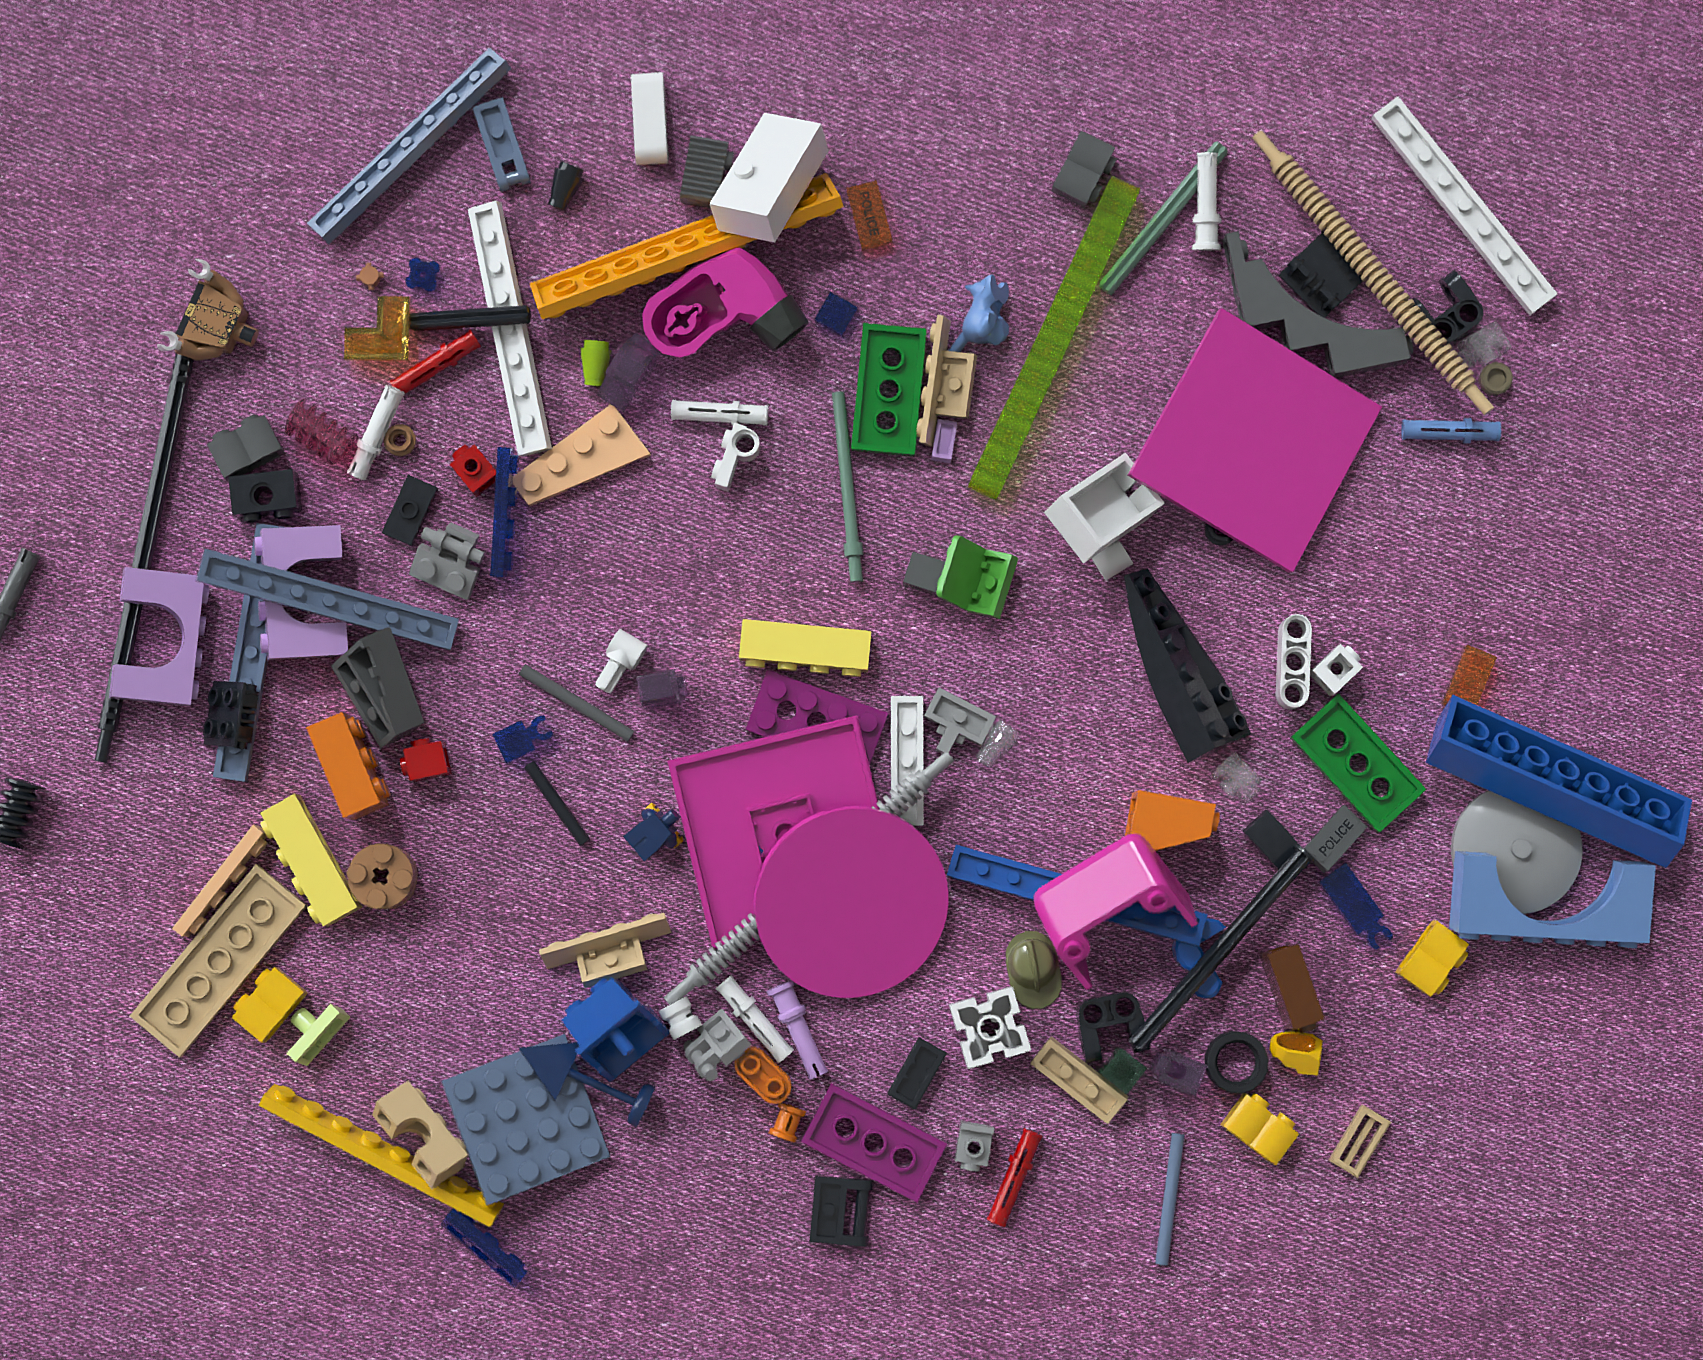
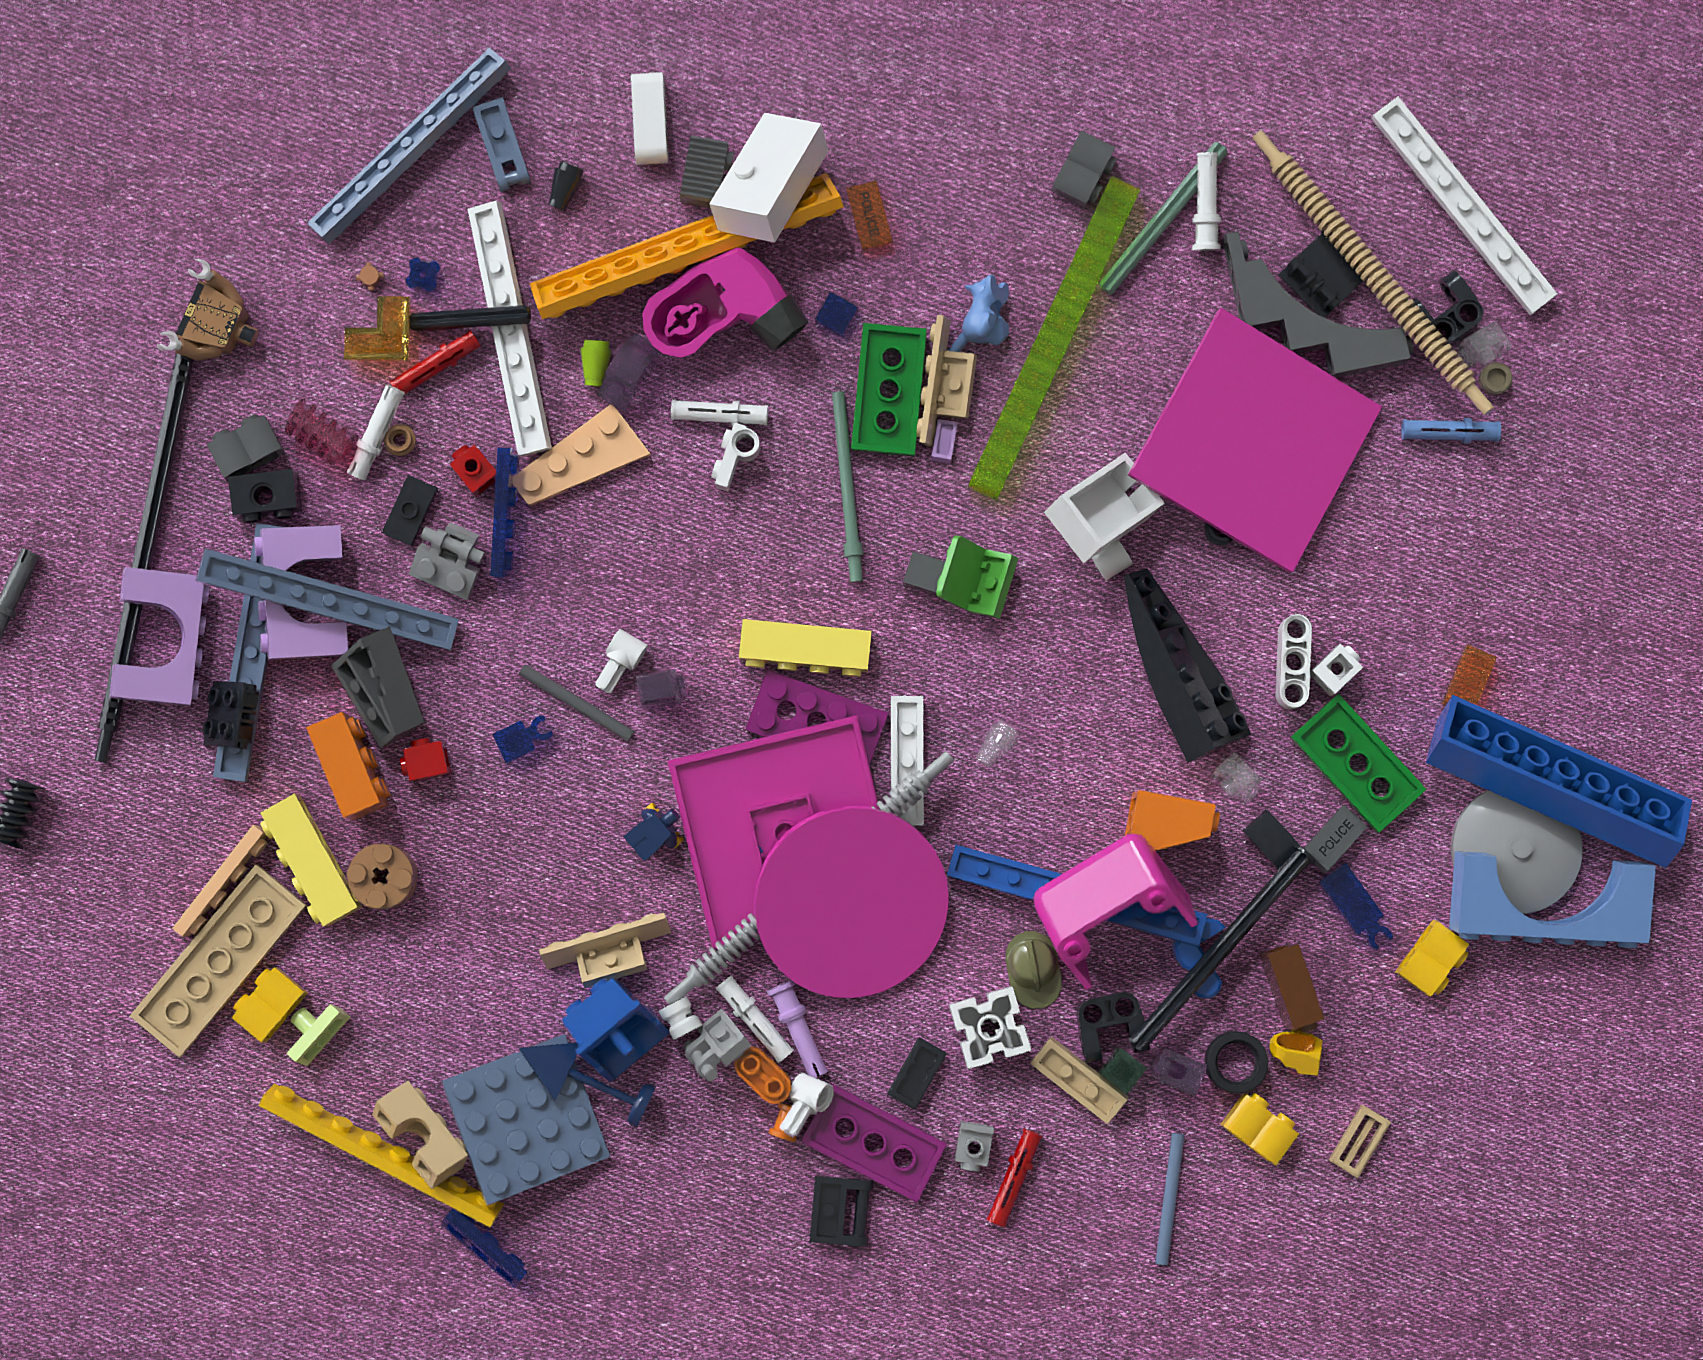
black bar [524,761,590,846] -> none
light grey hinge [924,687,996,754] -> none
none -> white axle [780,1073,834,1137]

